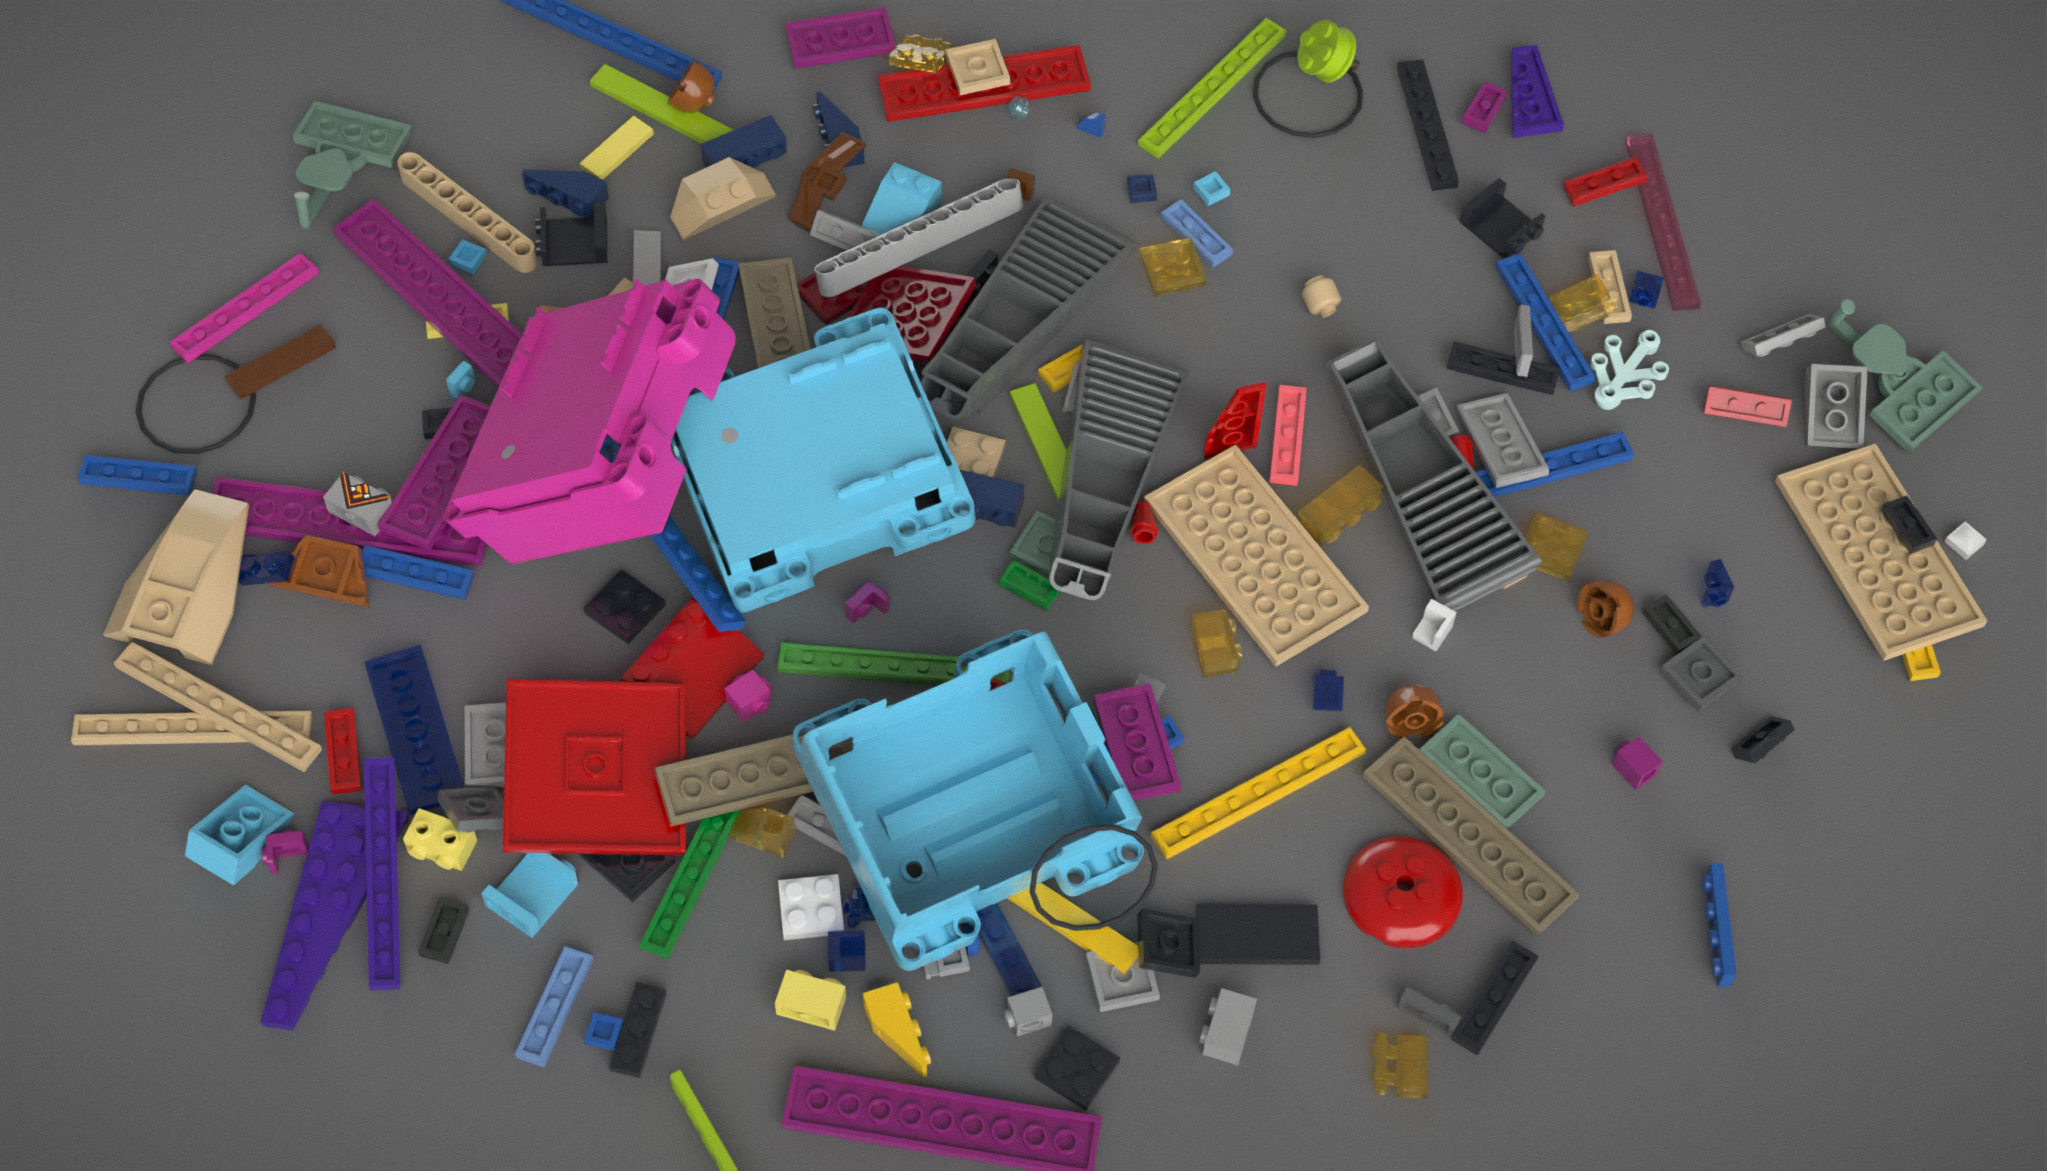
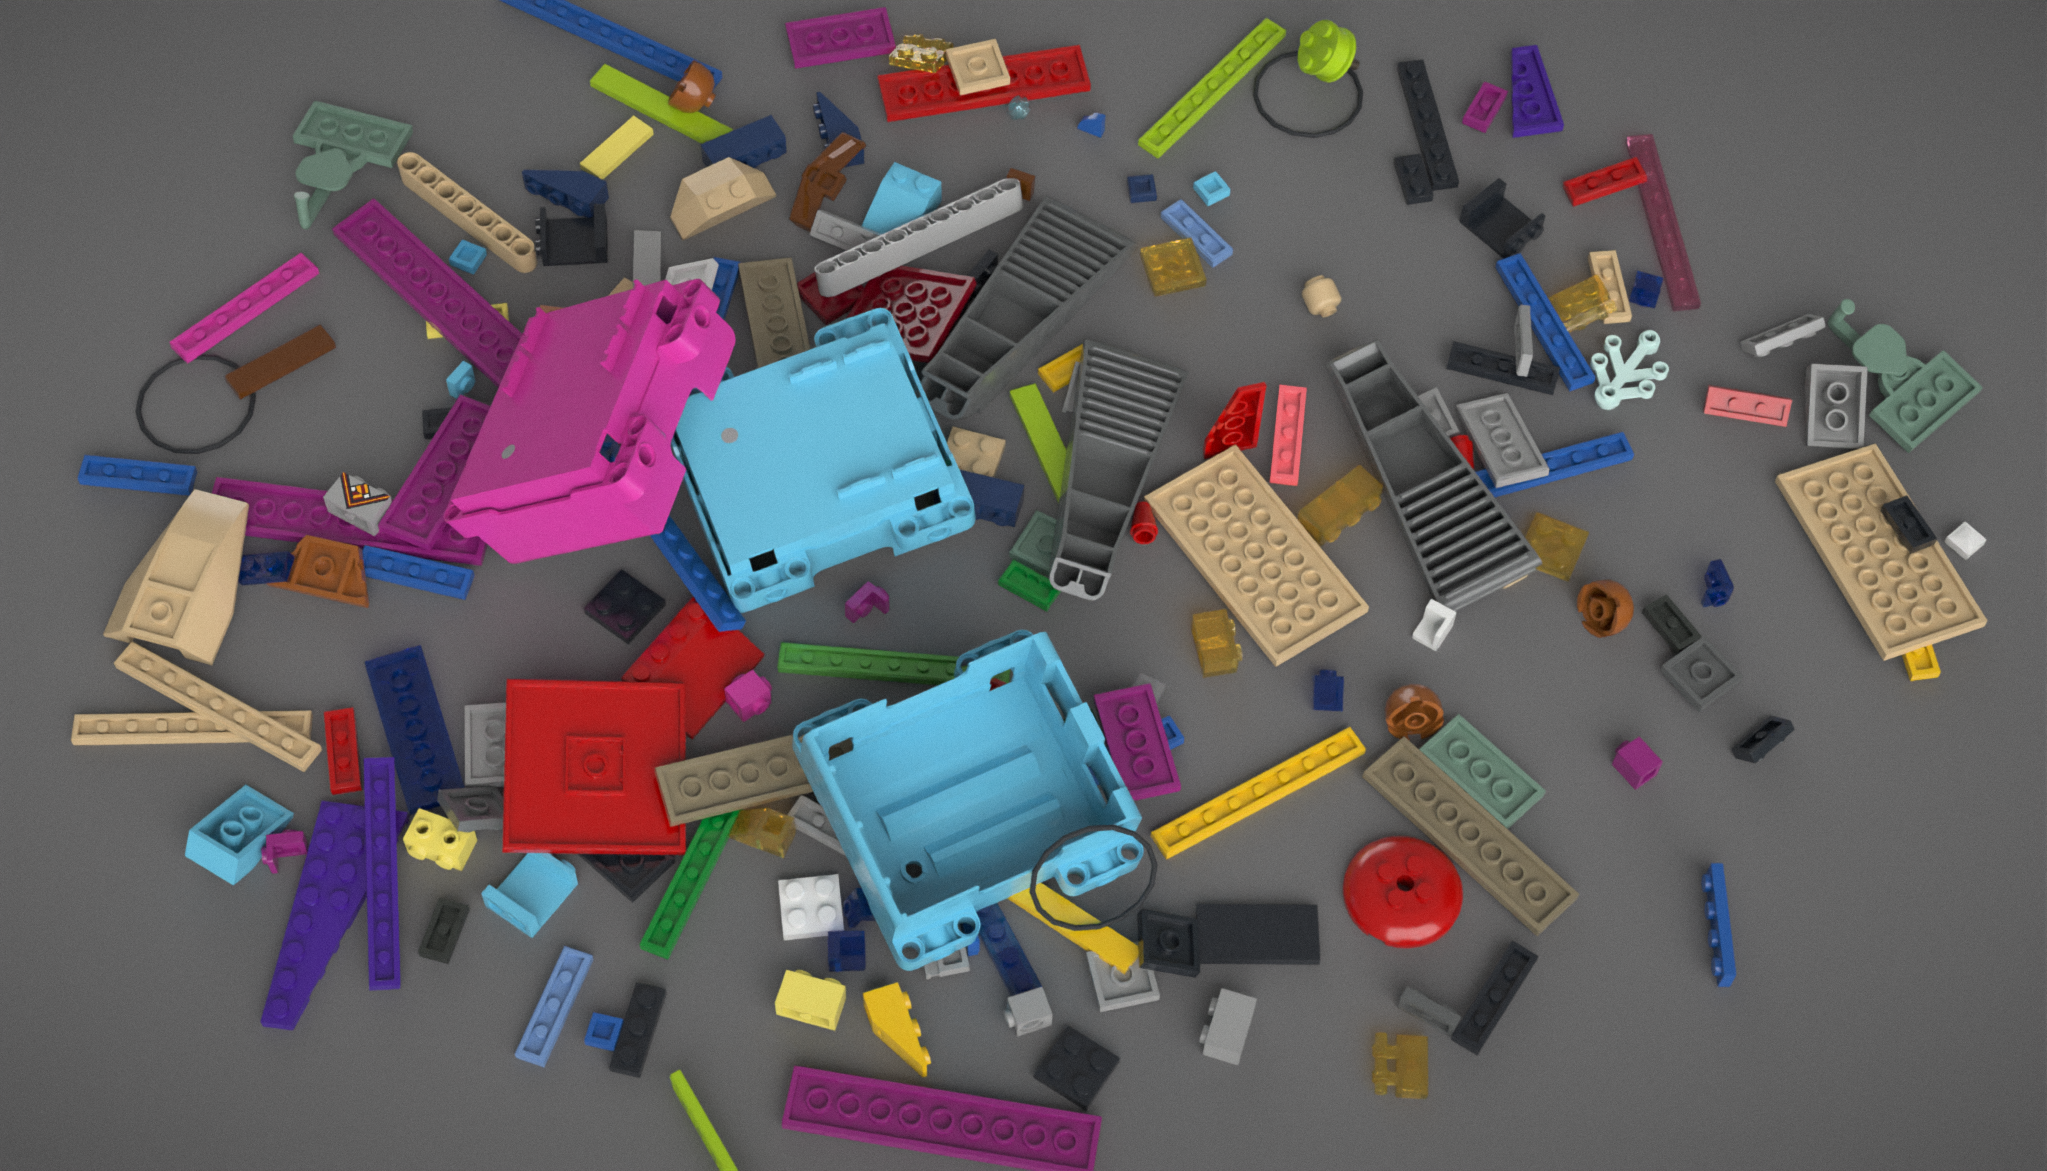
none -> black plate [1394,154,1434,205]

